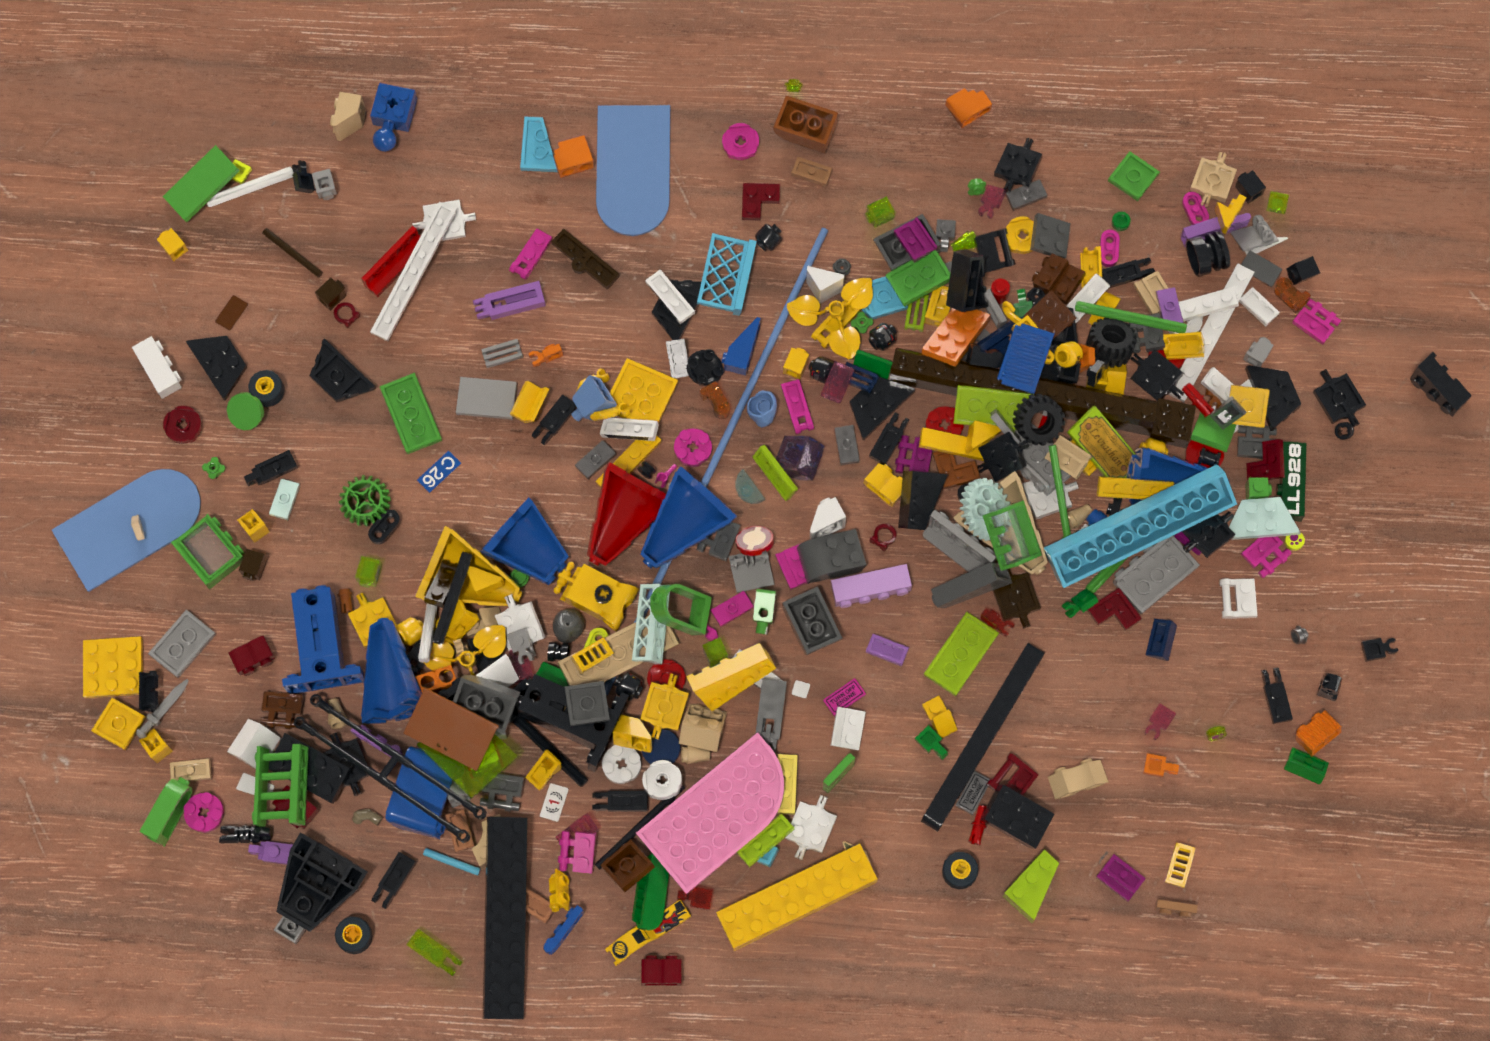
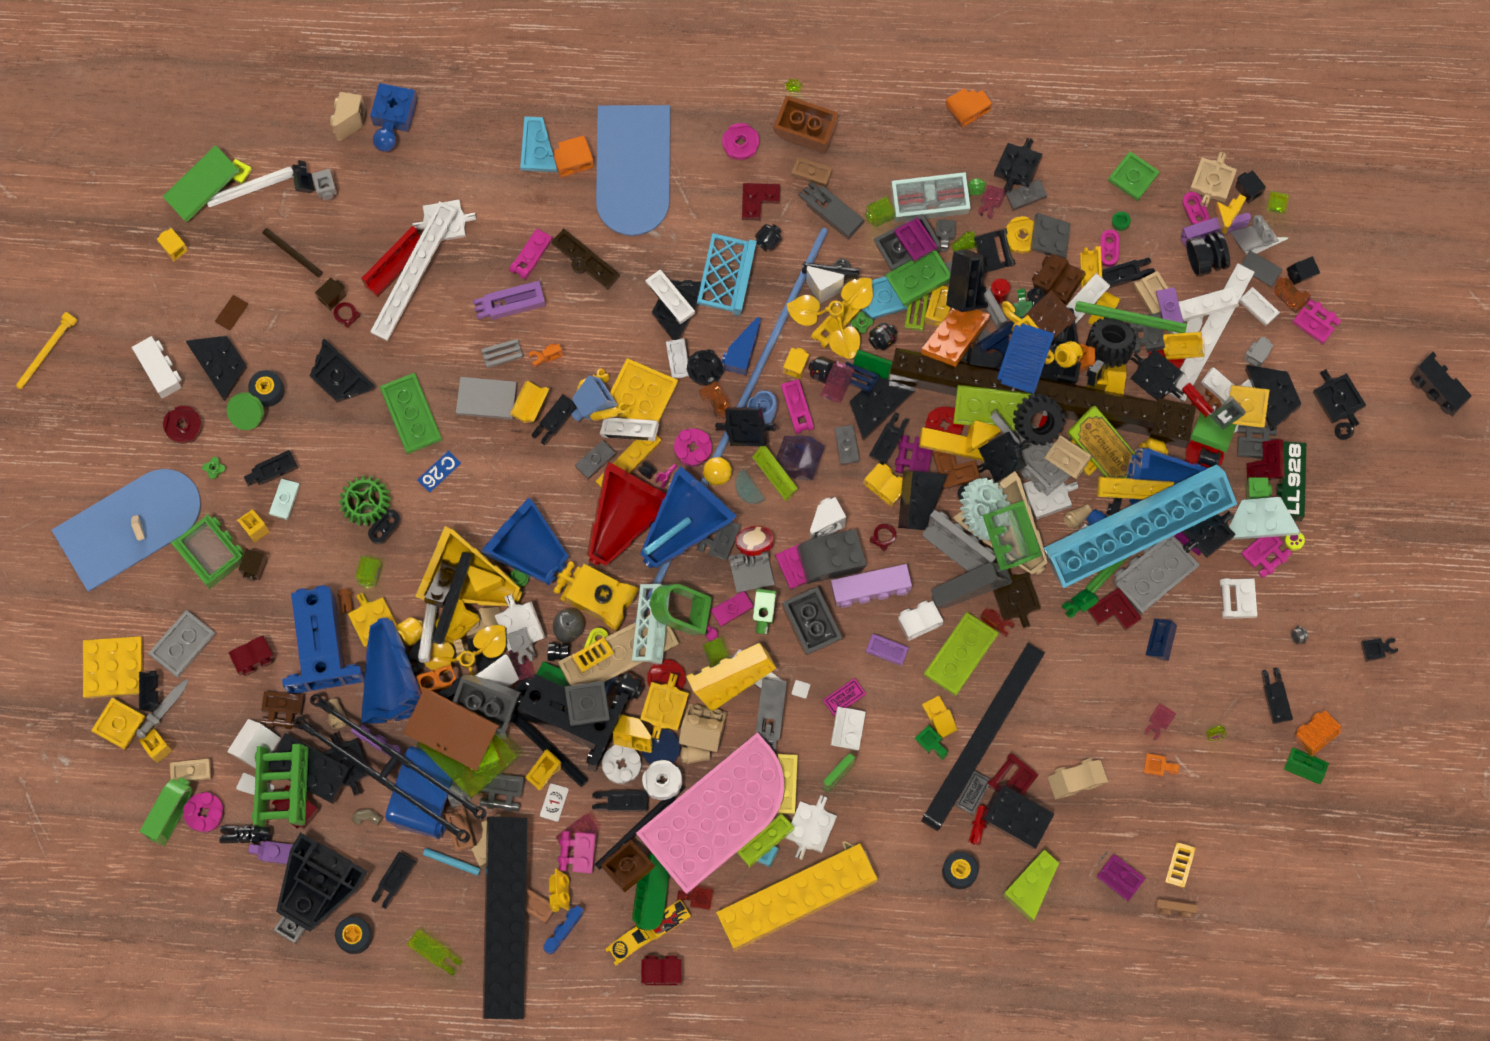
bright green bar [1048,445,1071,539] -> none
black leg [1316,673,1342,701] -> none
none -> yellow piece [16,312,78,389]
none -> medium azure bar [643,517,692,555]
none -> yellow hair [703,457,732,486]
none -> black plate [715,407,776,446]
none -> dark grey hinge [798,182,864,240]
none -> black pin [802,262,860,280]
none -> clear brick [890,172,970,222]
none -> white brick [898,601,943,641]

